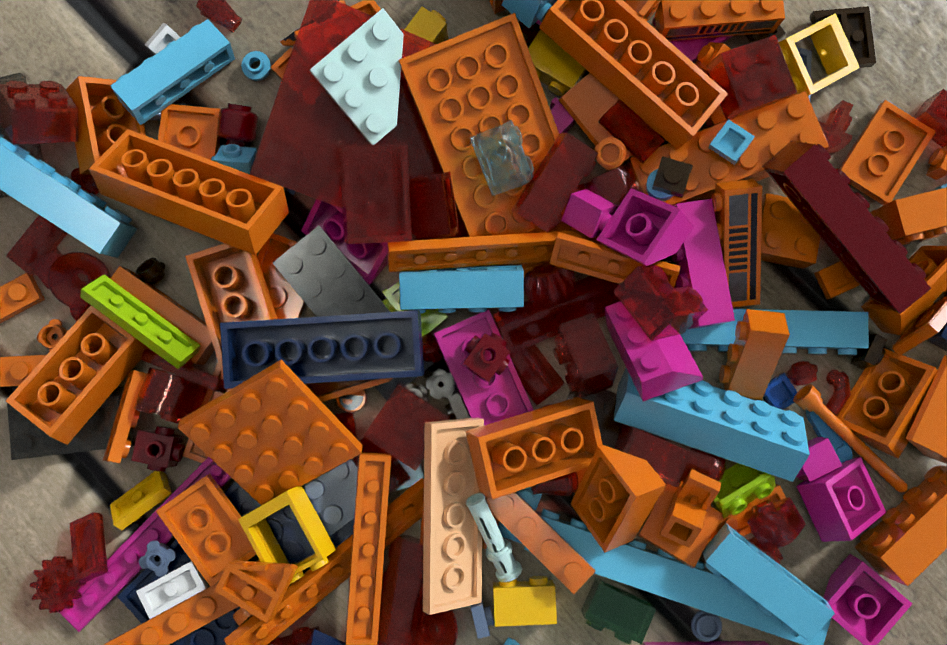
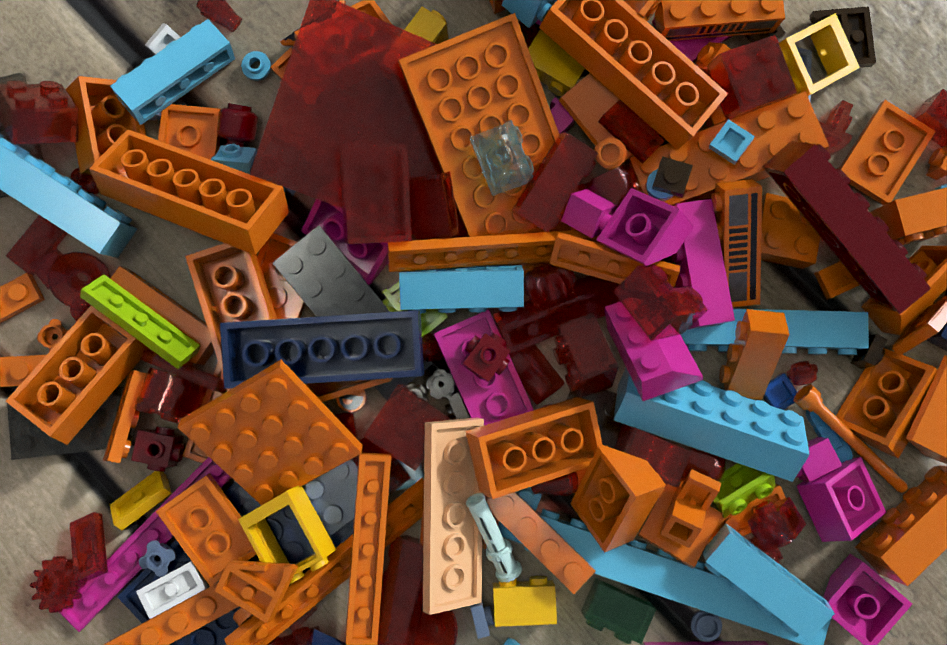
dark brown plate [136,258,165,285] -> none
light aqua plate [309,8,404,146] -> none
clear red arm [825,369,851,416] -> none

